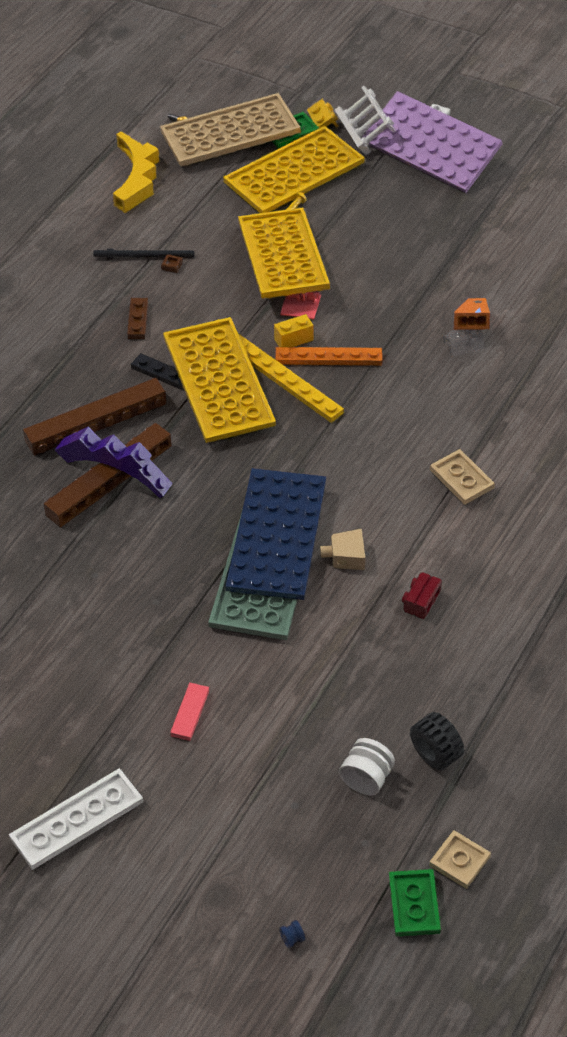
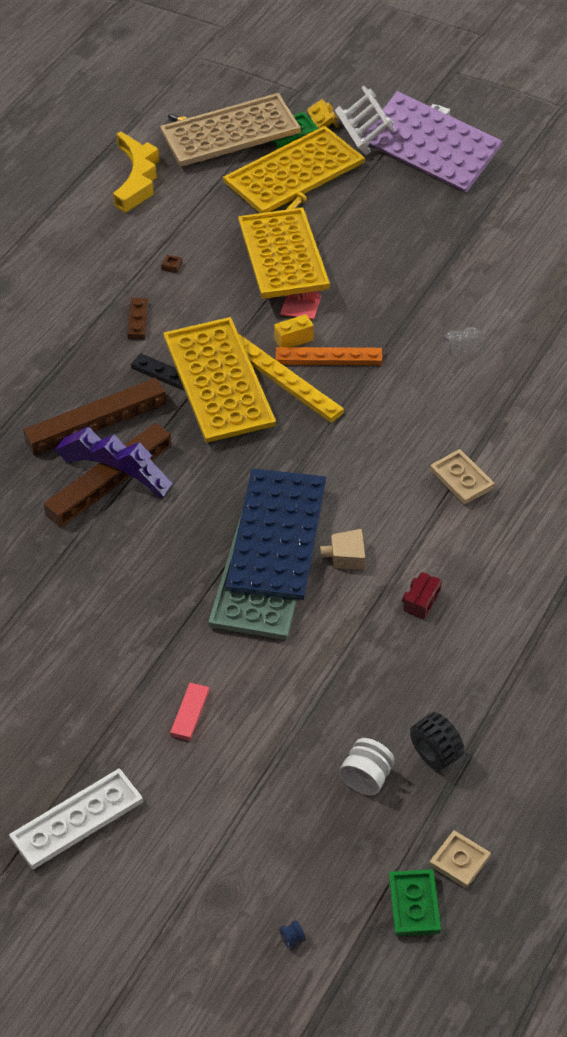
black bar [93,248,195,259] -> none
orange slope [454,298,490,330] -> none

